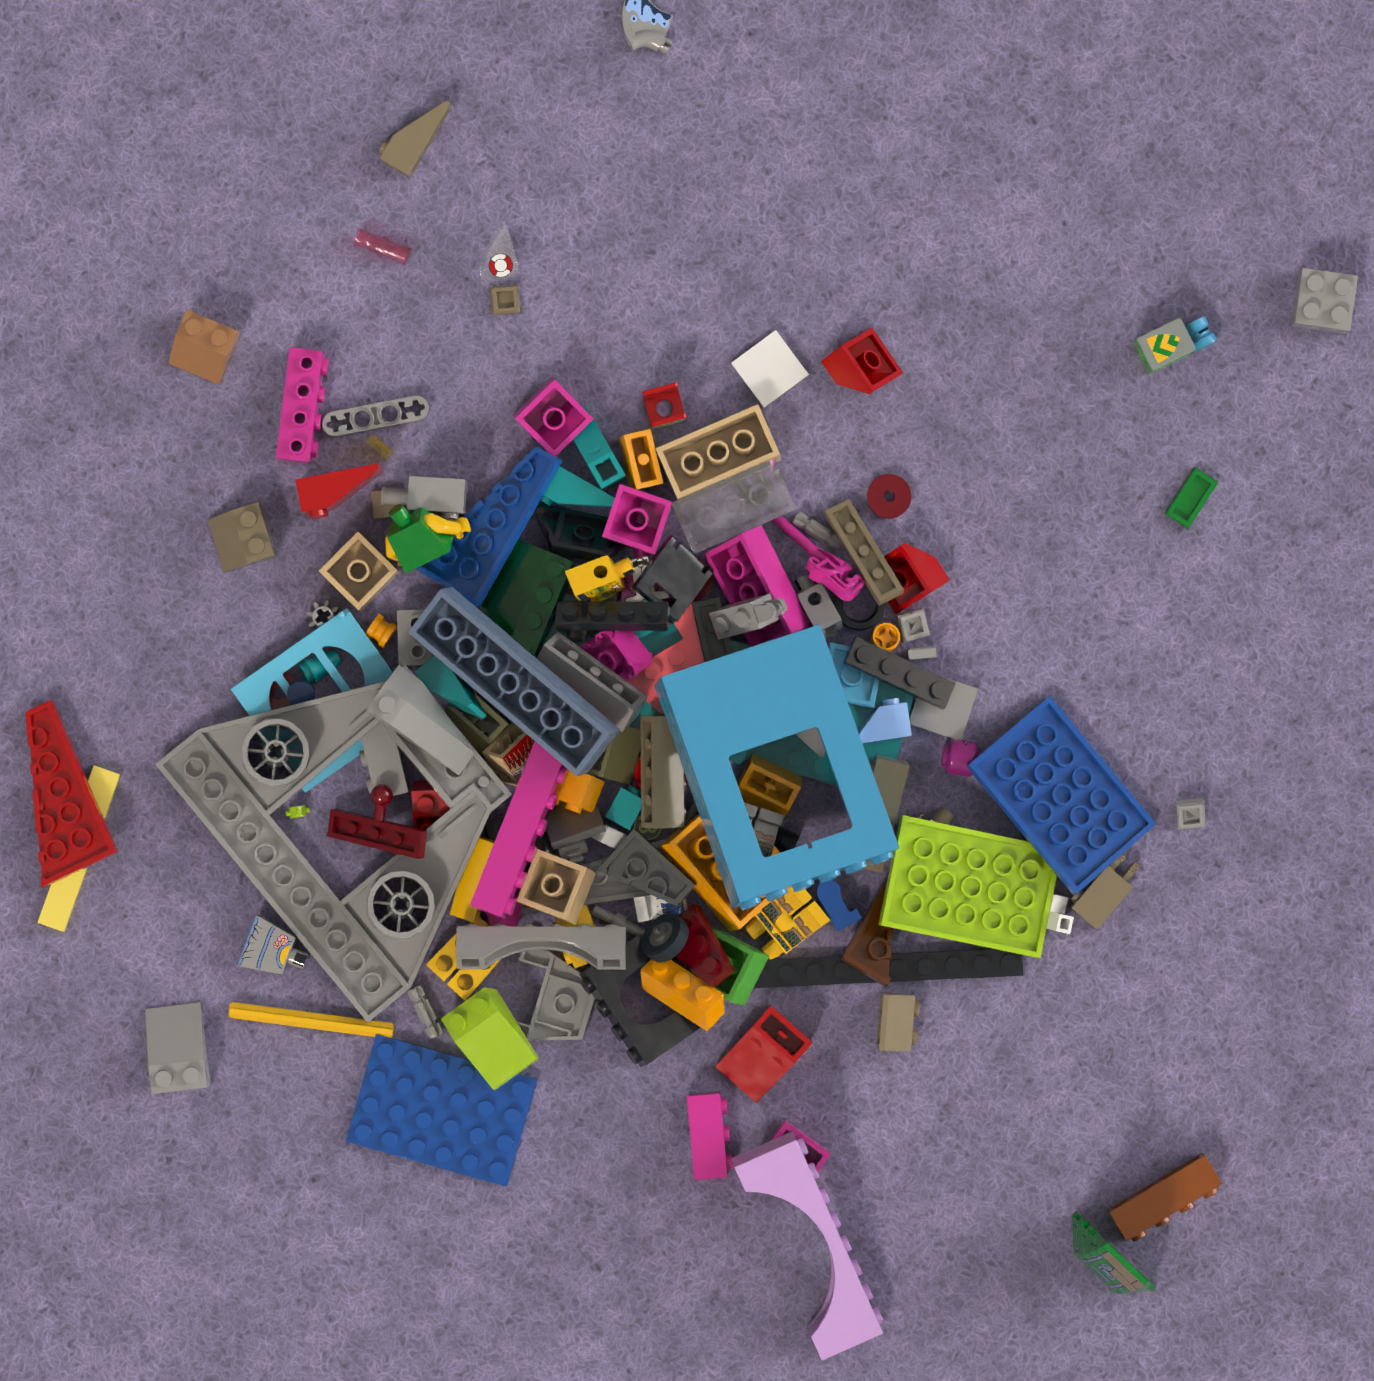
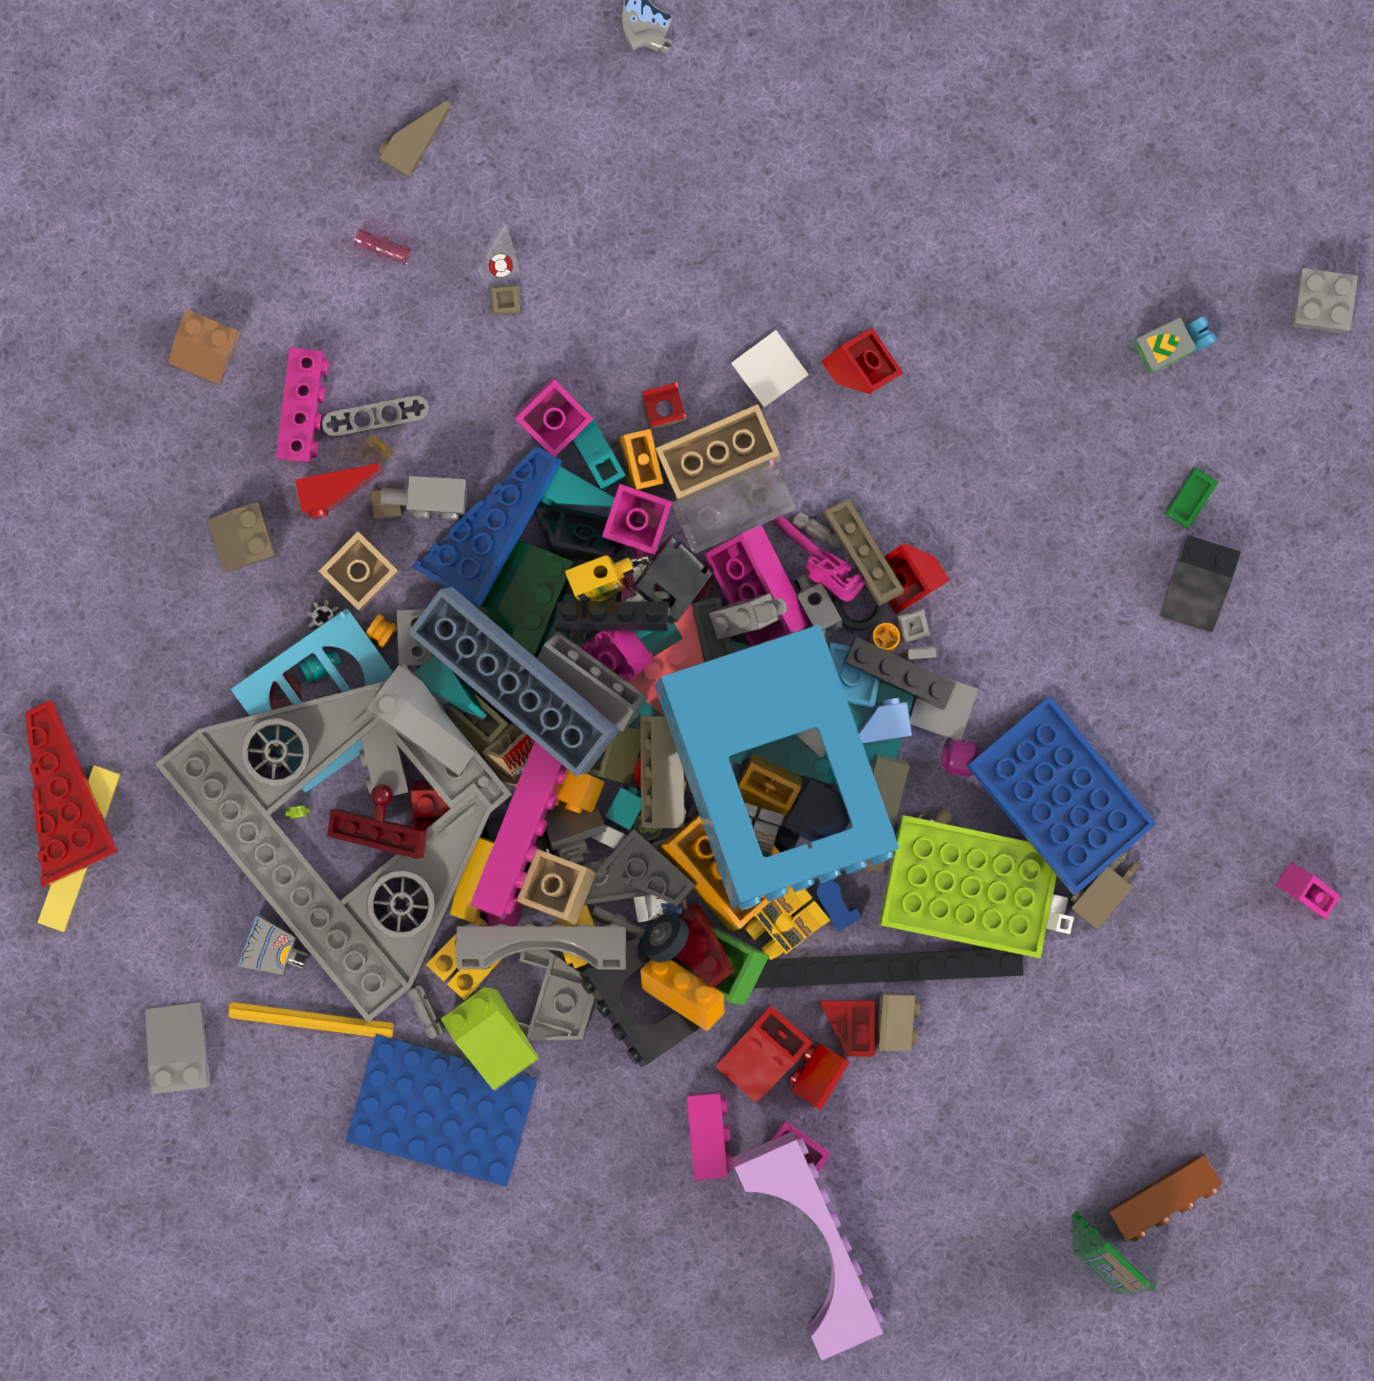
dark blue tile [287,680,315,705] -> none
green torso [385,504,472,573] -> none
reddish brown wing [840,876,893,987] -> none
dark red piece [867,474,912,519] -> none
light grey tile [1175,798,1206,830] -> none
none -> dark blue tile [783,778,850,842]
none -> red slope [789,1042,849,1110]
none -> red wing [821,1000,875,1057]
none -> black slope [1159,535,1241,632]
none -> dark pink slope [1275,862,1341,919]

